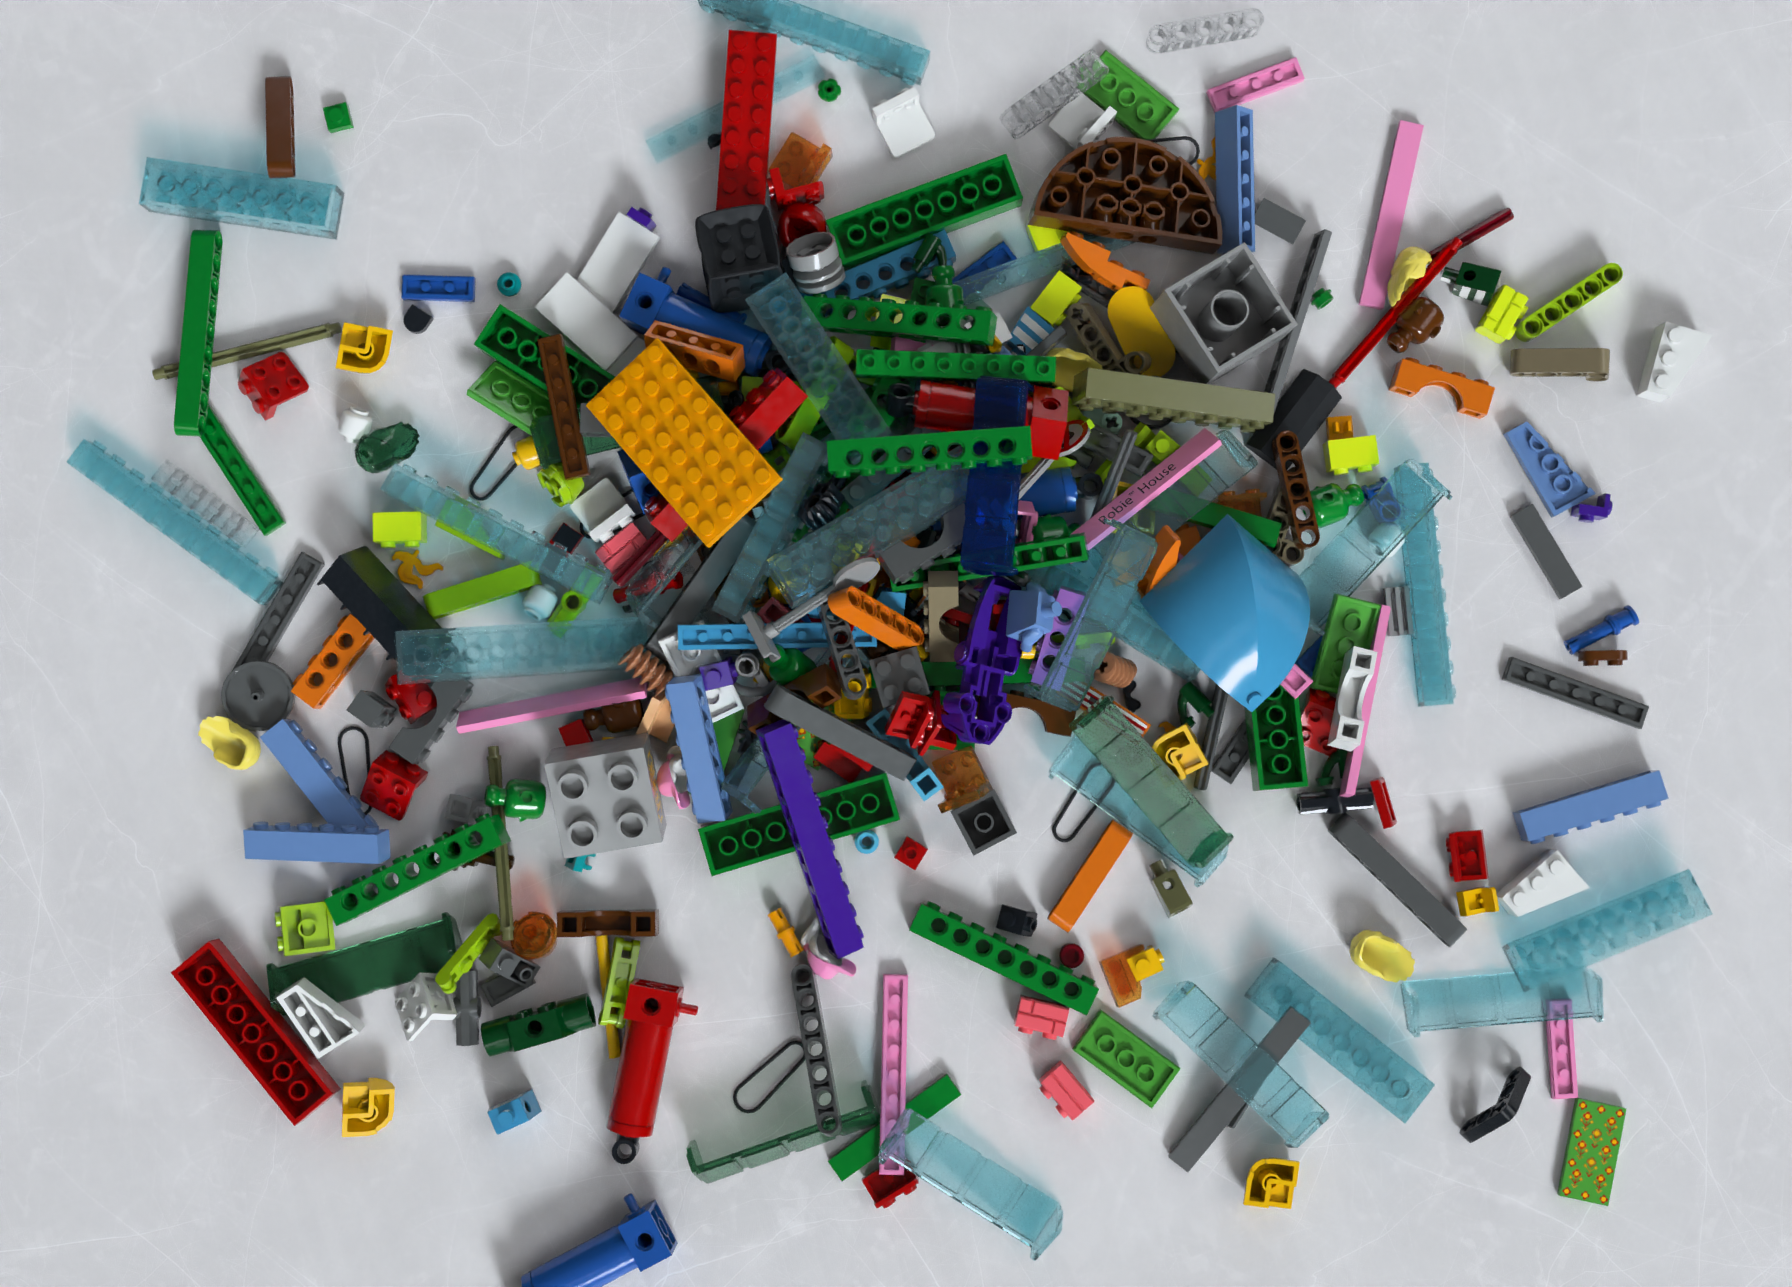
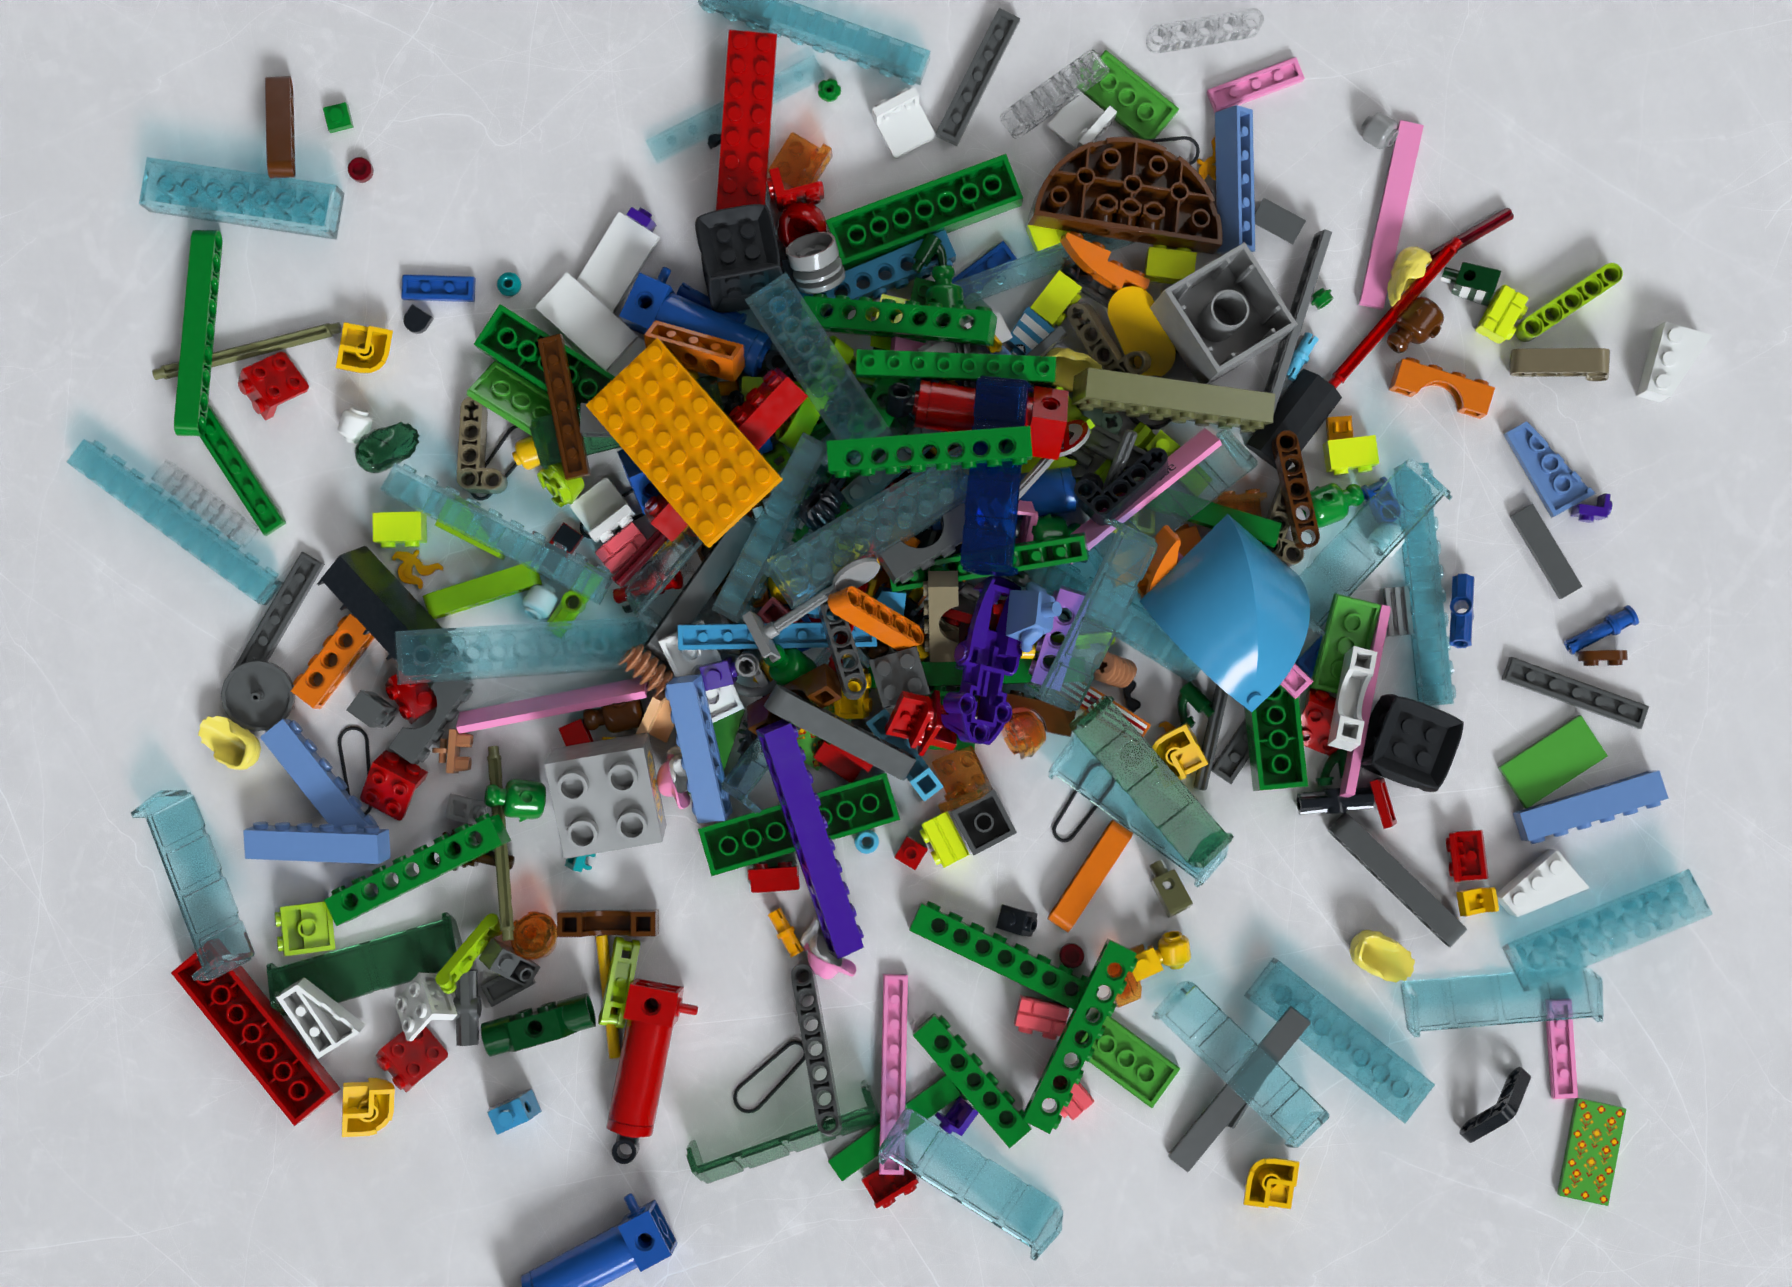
none -> clear light blue piece [131,790,255,981]
none -> dark red tile [348,157,374,183]
none -> red bracket [375,1026,448,1093]
none -> nougat hips [432,729,473,773]
none -> dark tan beam [457,397,508,494]
none -> red bracket [748,861,800,893]
none -> green brick [912,1013,1032,1149]
none -> neon yellow brick [919,811,970,868]
none -> dark purple bracket [935,1096,979,1136]
none -> dark grey plate [936,8,1020,146]
none -> clear orange cone [1003,711,1046,759]
none -> green brick [1021,938,1138,1134]
none -> black beam [1074,448,1169,525]
none -> neon yellow brick [1144,245,1197,285]
none -> yellow head [1158,931,1191,970]
none -> medium azure pin [1286,332,1319,381]
none -> black piece [1360,694,1464,792]
none -> light grey head [1361,113,1399,149]
none -> blue piece [1449,574,1475,648]
none -> bright green tile [1498,715,1608,808]

